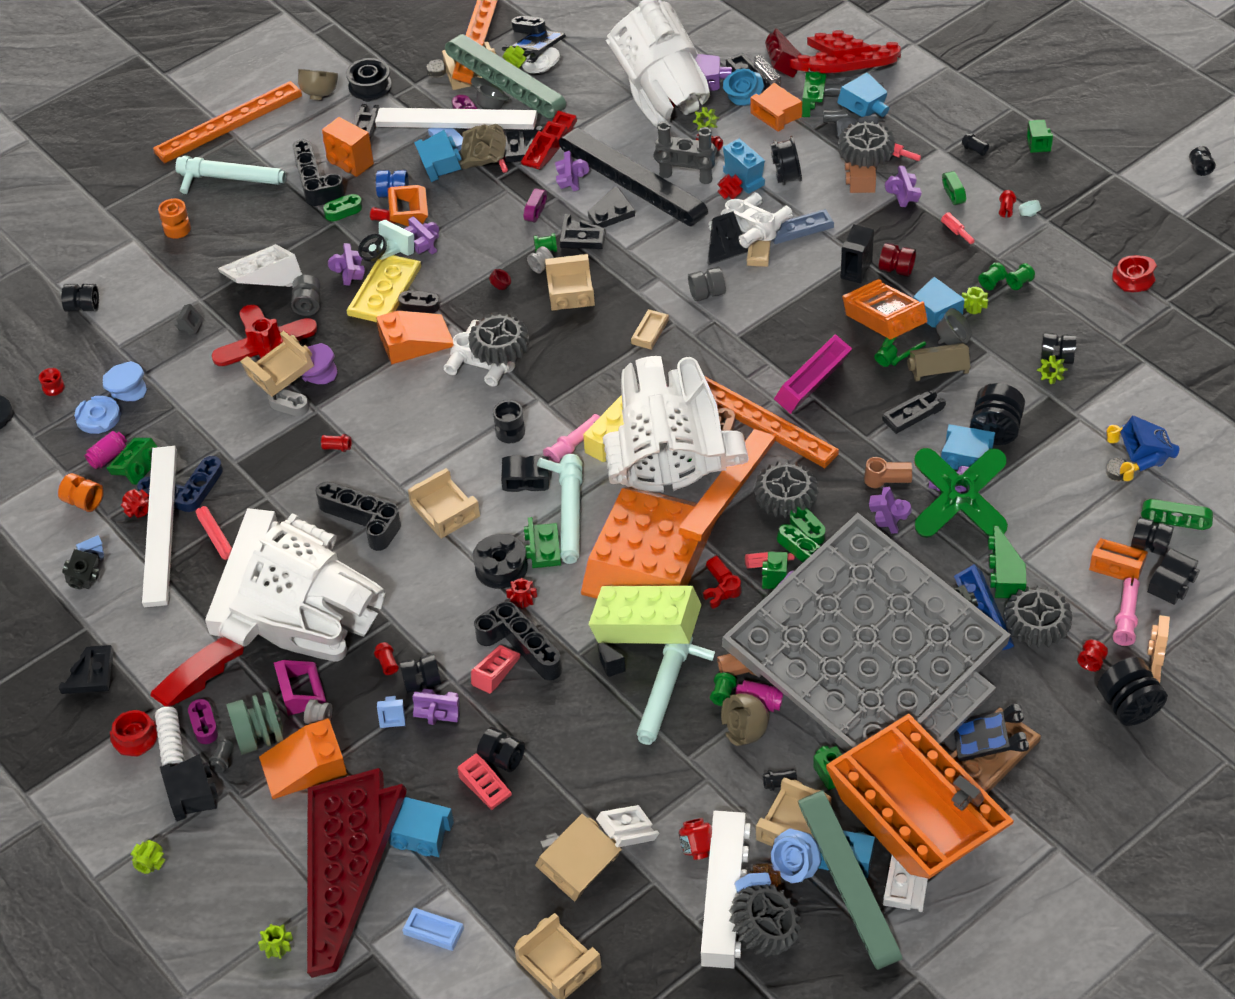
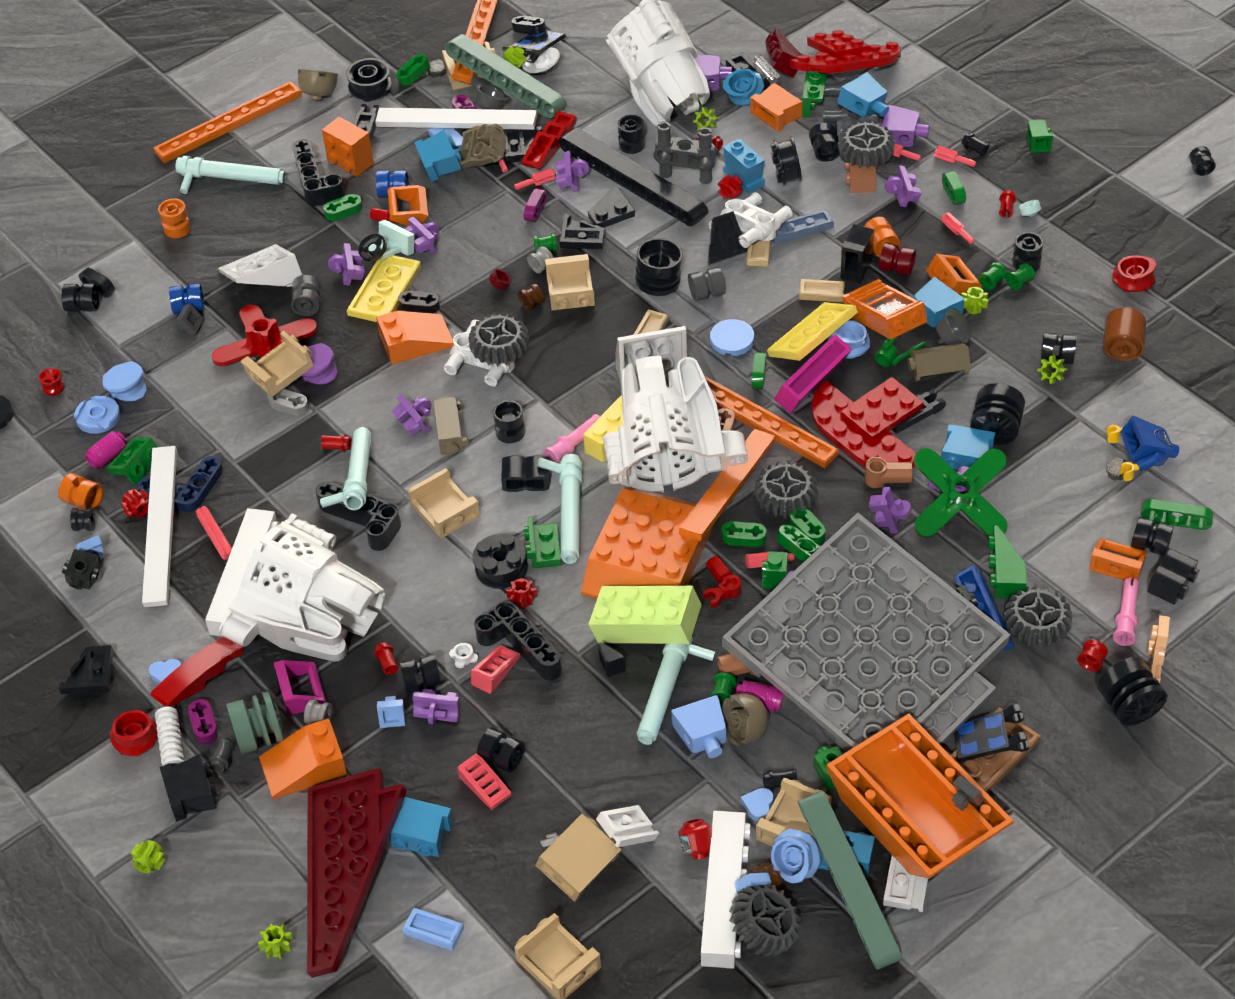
none -> black wheel [70,508,95,531]
none -> black beam [79,267,115,298]
none -> light blue tile [149,659,181,684]
none -> blue wheel [169,283,205,314]
none -> light aqua cylinder [320,427,371,510]
none -> medium lavender hips [391,394,432,436]
none -> green beam [396,54,430,86]
none -> brick [433,397,469,455]
none -> white plate [449,643,478,668]
none -> coral axle [514,168,556,190]
none -> reddish brown wheel [518,283,545,310]
none -> white slope [615,326,687,384]
none -> black wheel [617,115,645,154]
none -> black wheel [635,238,683,296]
none -> light blue torso [671,695,726,758]
none -> light blue tile [710,319,754,356]
none -> green beam [721,521,767,547]
none -> light blue tile [741,788,773,821]
none -> beam [752,352,766,389]
none -> light yellow tile [767,302,858,361]
none -> tan tile [799,279,845,302]
none -> black wheel [809,122,840,162]
none -> plate [812,377,923,468]
none -> light blue hat [828,320,870,359]
none -> orange wheel [864,217,900,257]
none -> torso [882,105,930,147]
none -> orange tile [926,254,982,296]
none -> coral axle [934,145,976,167]
none -> black wheel [1012,232,1044,272]
none -> dark orange piece [1103,308,1146,361]

